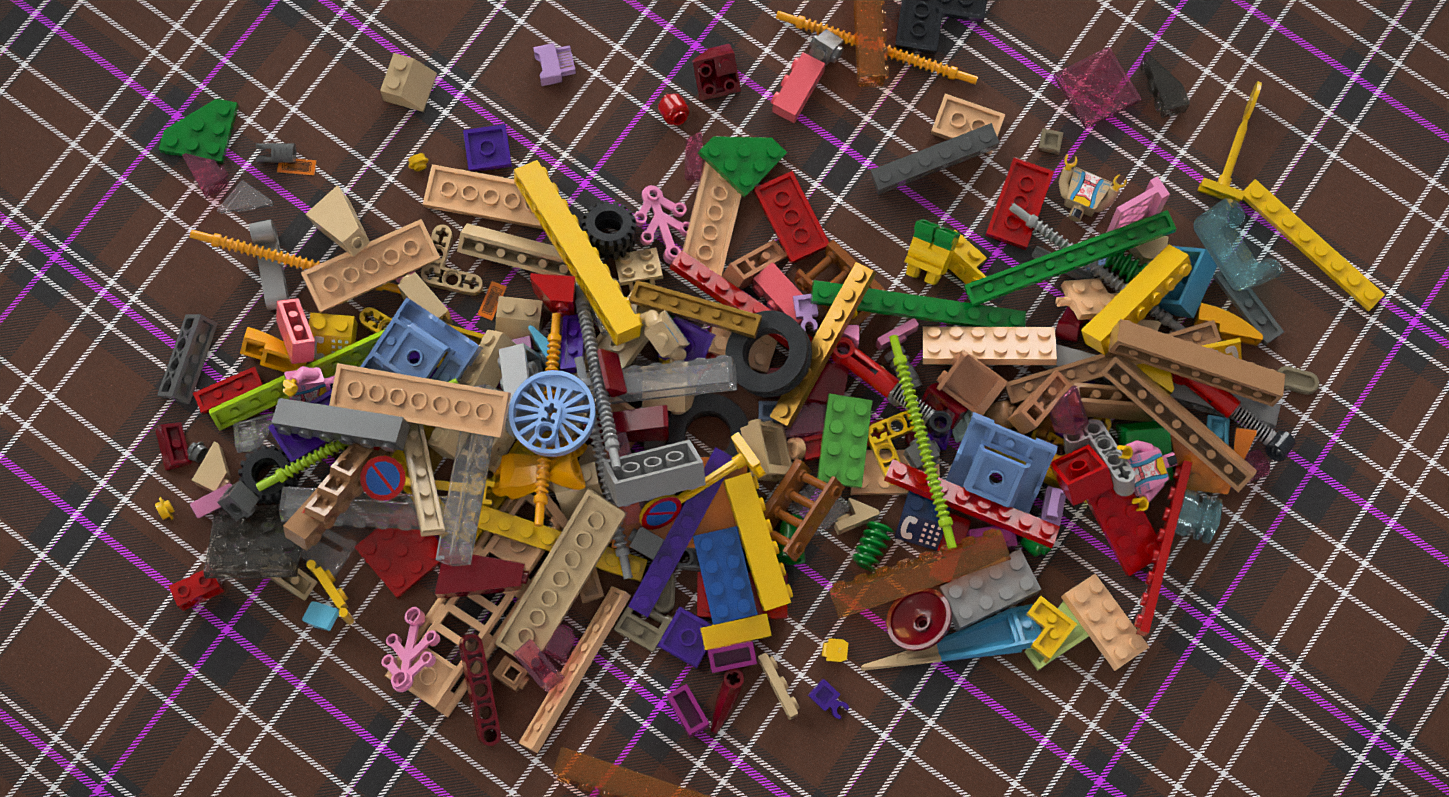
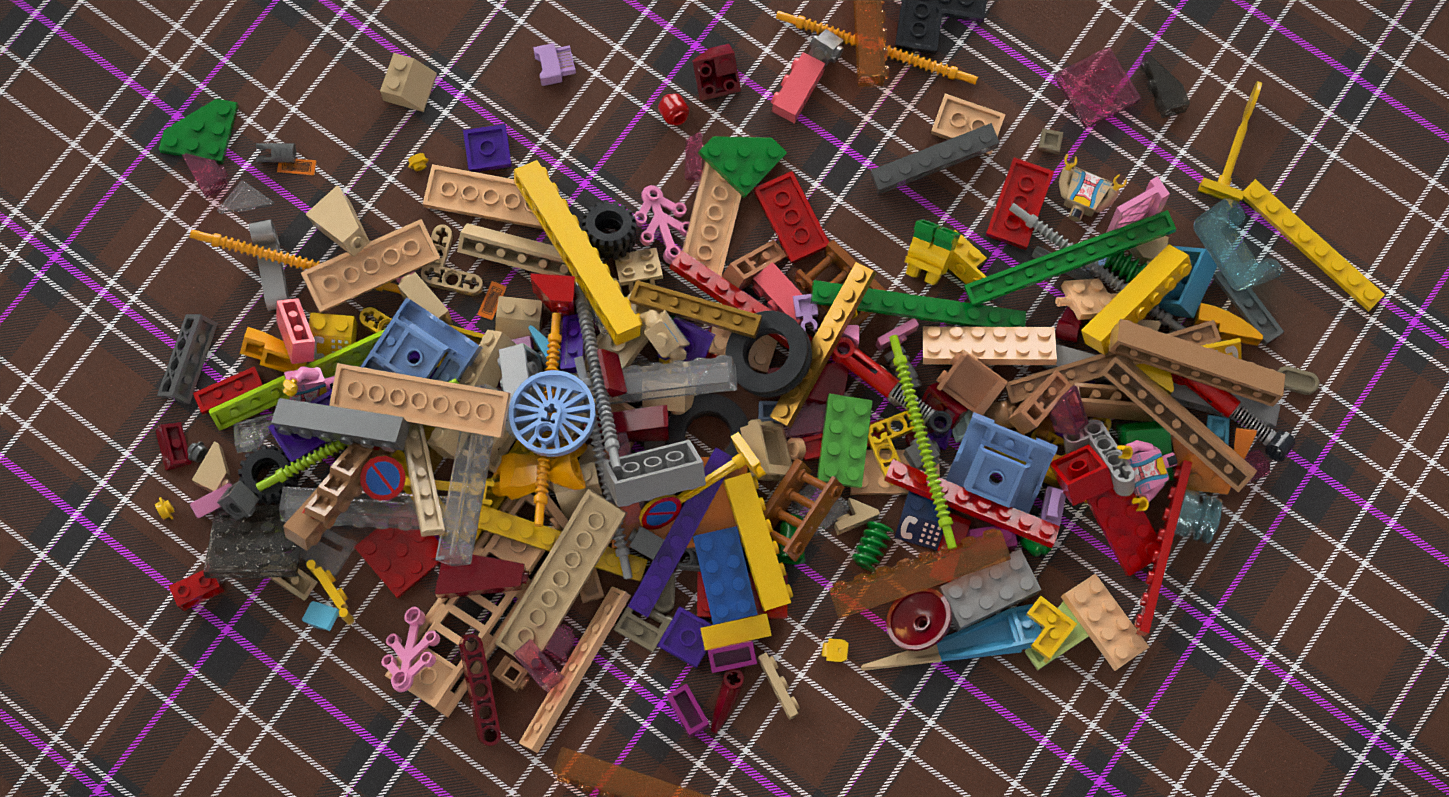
dark purple plate [807,679,849,719] -> none

